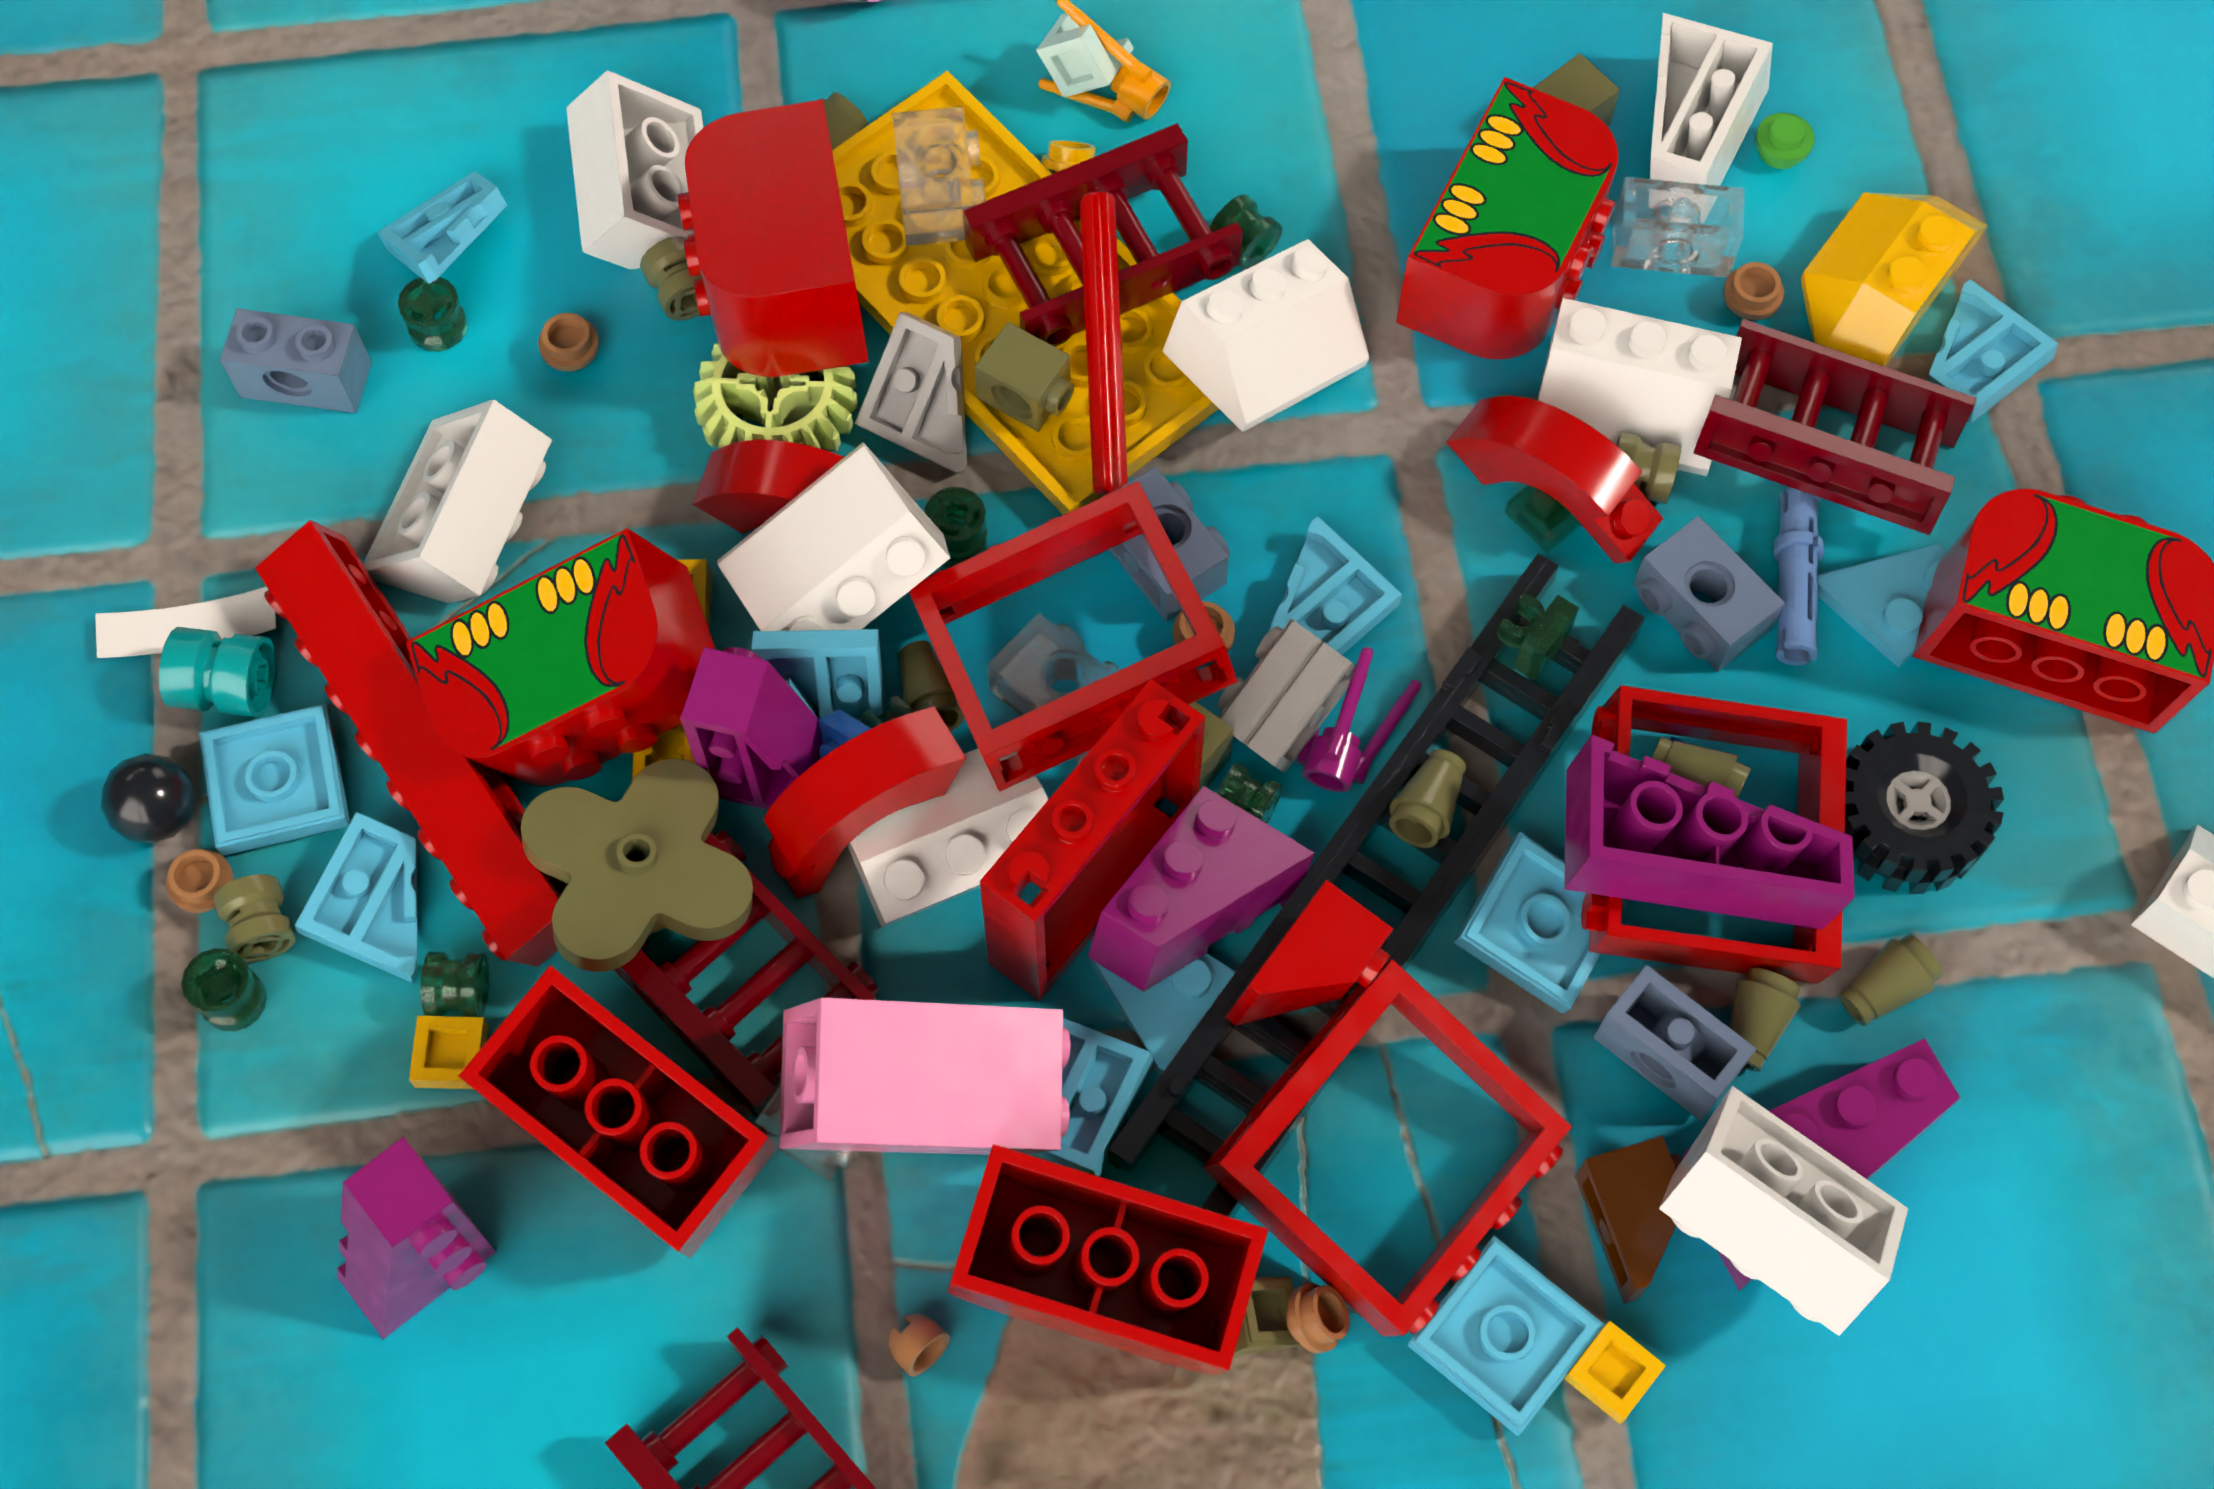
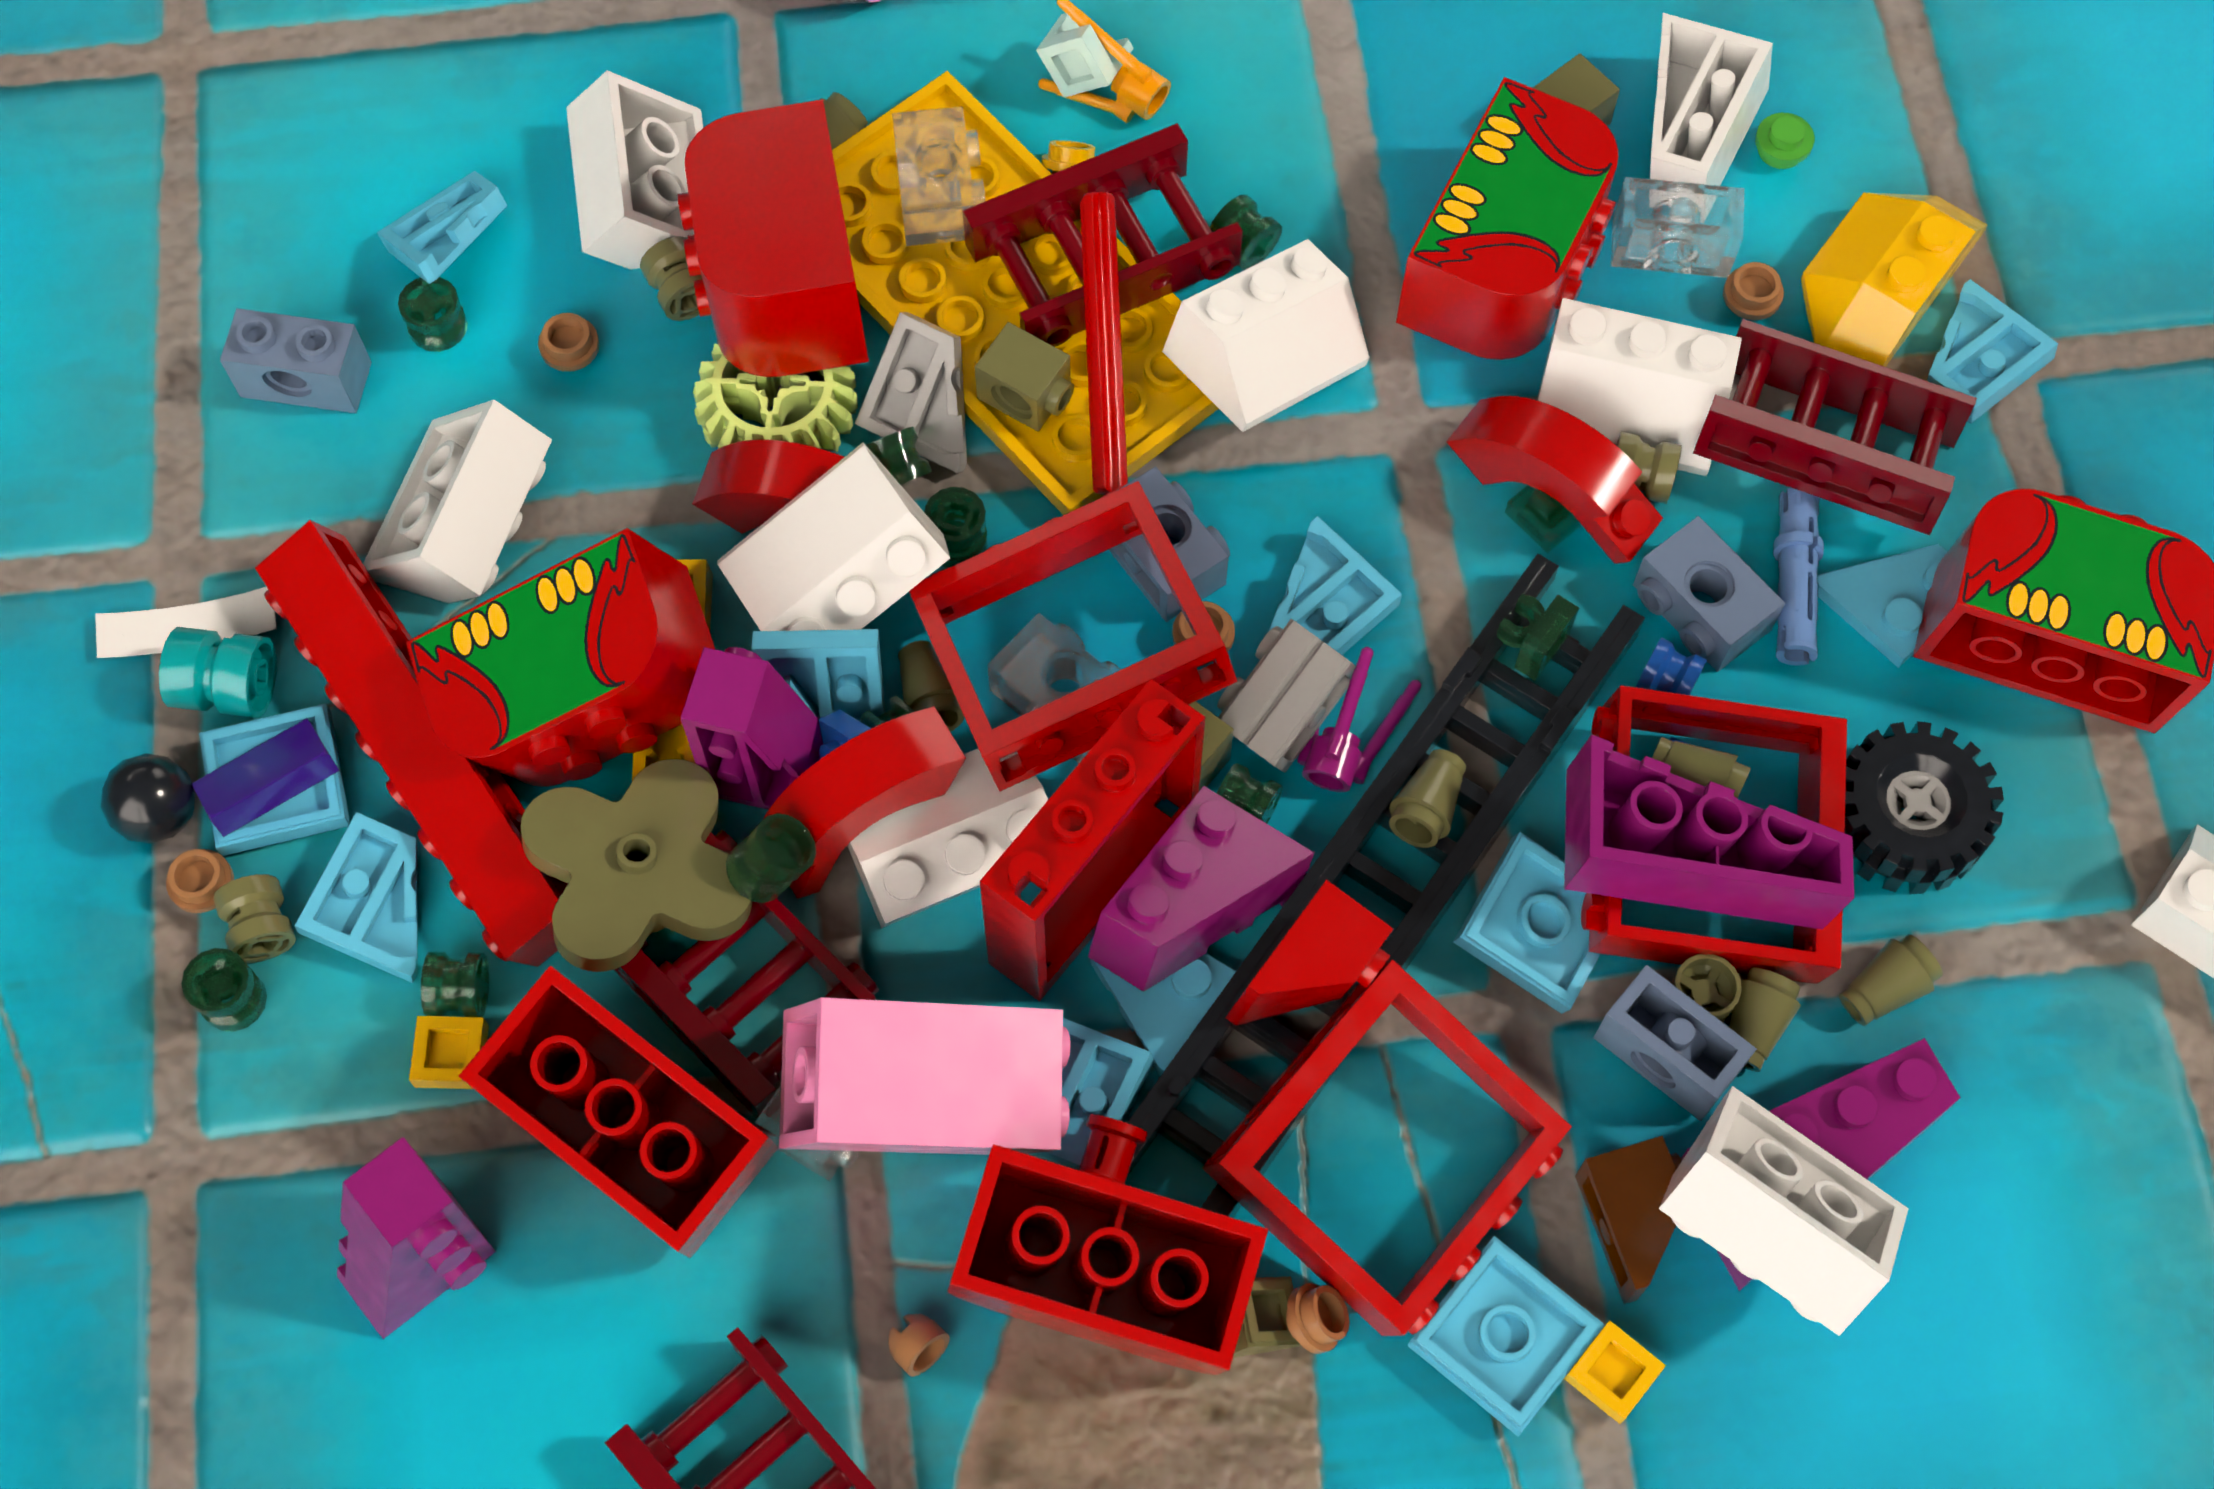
none -> dark purple slope [192,718,340,837]
none -> clear green wheel [726,813,816,903]
none -> clear green wheel [866,426,932,485]
none -> red bush [1078,1114,1148,1184]
none -> blue wheel [1636,637,1707,695]
none -> olive wheel [1670,954,1742,1023]

